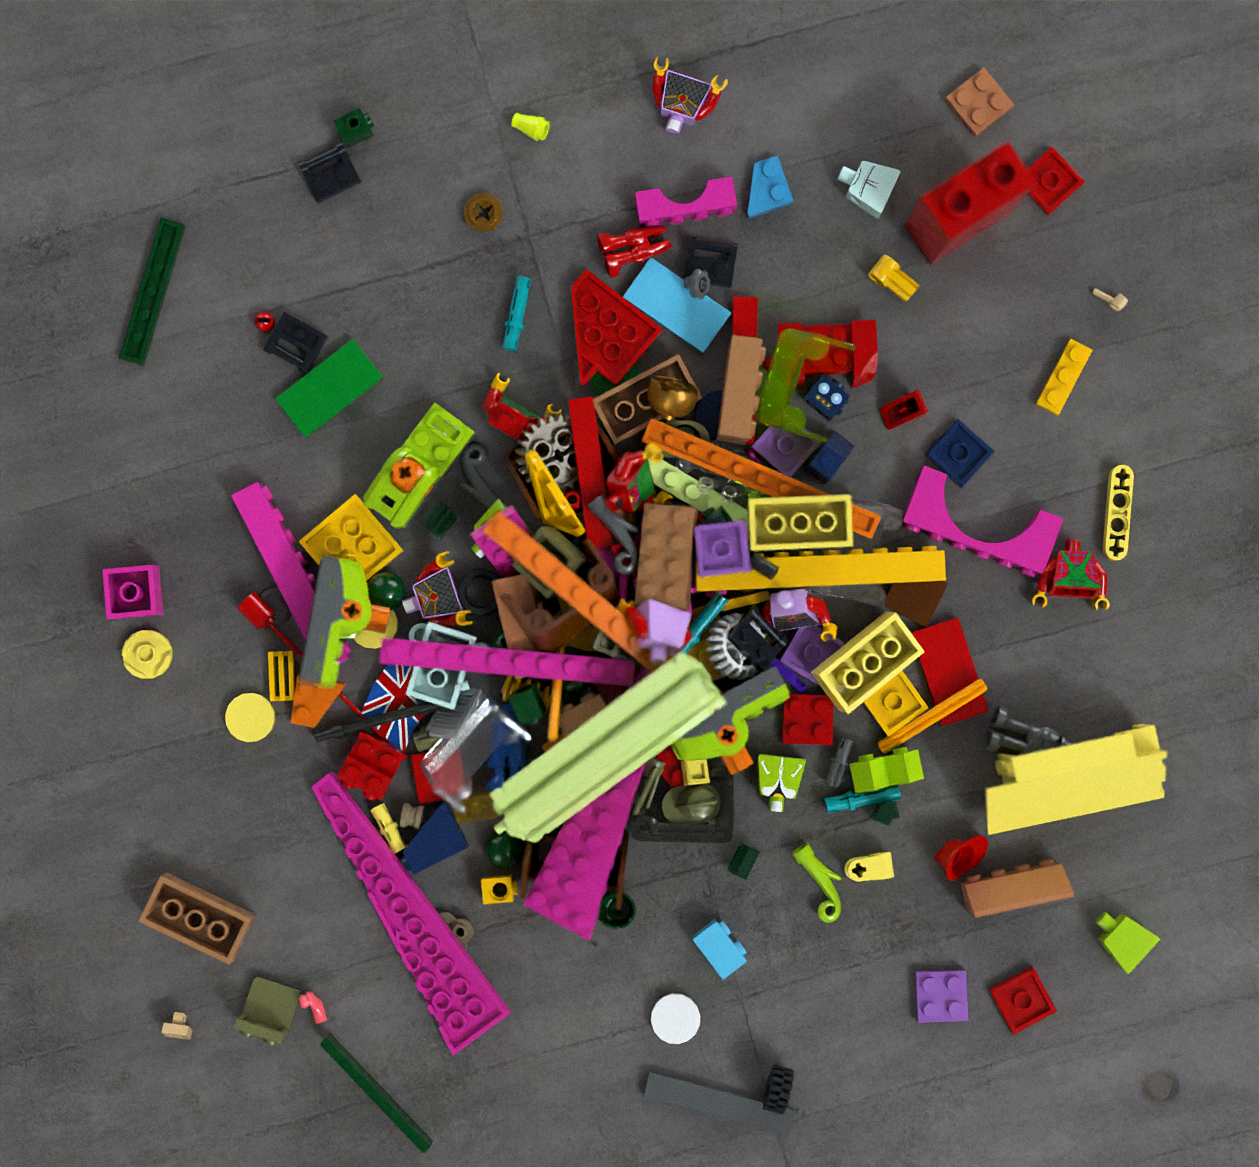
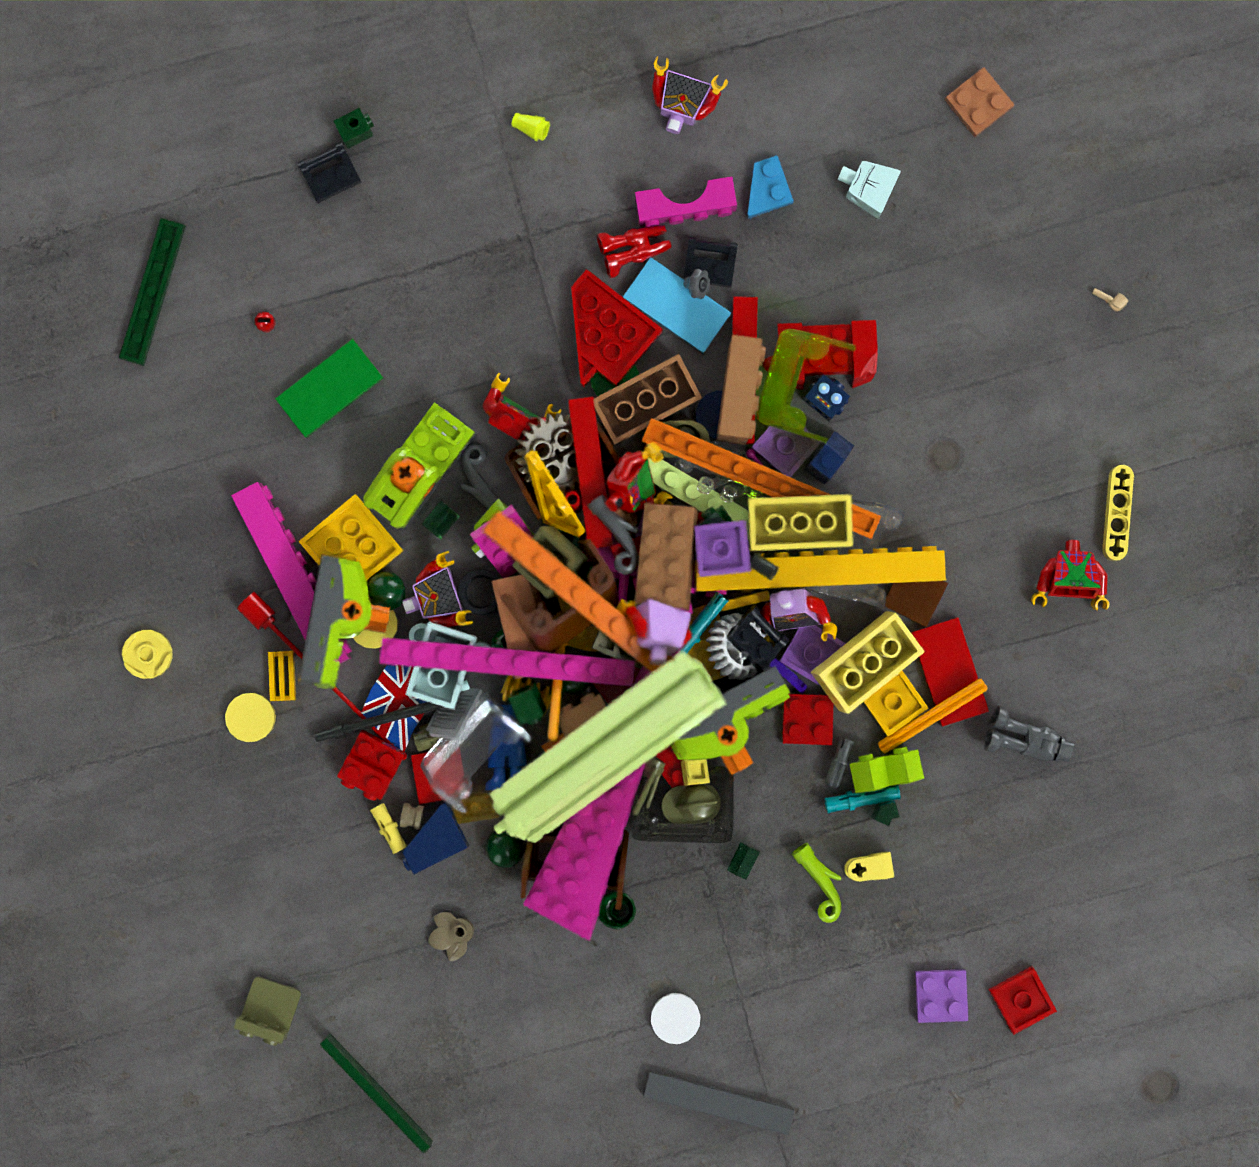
dark pink brick [102,565,164,620] -> none
medium nougat brick [139,873,257,965] -> none
tan tile [162,1012,193,1040] -> none
black plate [263,312,328,375] -> none
orange wing [290,675,346,728] -> none
coral arm [299,992,327,1024] -> none
dark pink wing [311,771,511,1056] -> none
pearl gold gear [464,193,503,233] -> none
yellow brick [481,874,519,904] -> none
teal pin [502,276,532,352] -> none
pearl gold cylinder [648,376,700,420] -> none
medium azure brick [692,918,747,980] -> none
lime torso [757,753,806,812] -> none
black tyre [763,1065,794,1115] -> none
yellow piece [868,254,920,303] -> none
red slope [879,389,928,430] -> none
dark pink arch [900,466,1064,578] -> none
red brick [904,141,1036,265] -> none
dark blue tile [924,419,995,488] -> none
red piece [934,835,988,881] -> none
nougat slope [960,859,1074,918] -> none
light yellow panel [985,724,1167,835] -> none
red tile [1027,146,1085,216] -> none
yellow plate [1035,339,1092,416] -> none
lime torso [1096,912,1160,974] -> none

